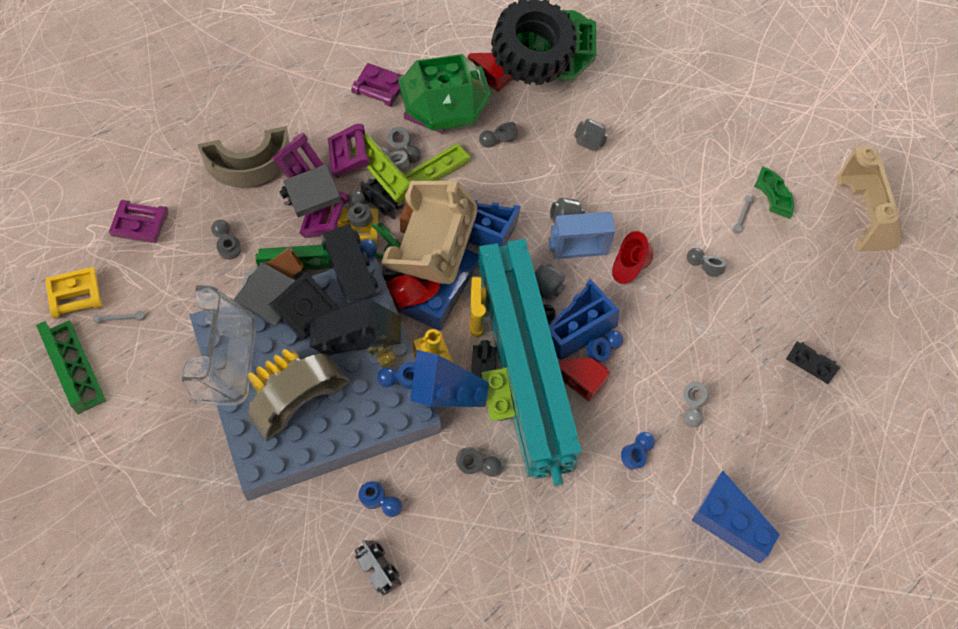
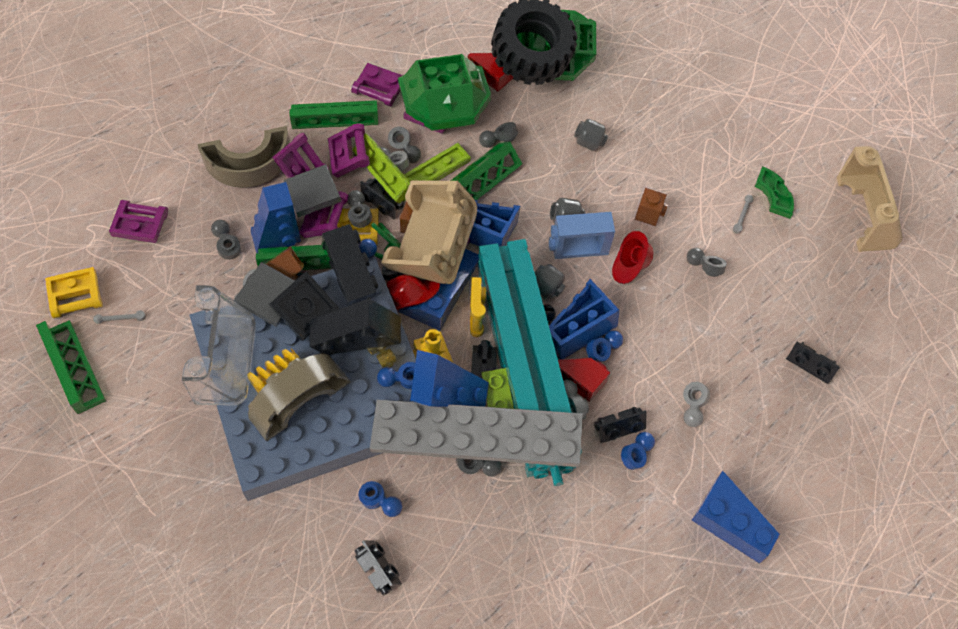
none -> blue wedge [250,182,301,253]
none -> green fence [289,100,379,129]
none -> light grey plate [370,400,583,467]
none -> green fence [450,142,523,200]
none -> light grey plate [563,379,589,420]
none -> black hinge [594,407,647,443]
none -> dark orange brick [634,187,668,227]

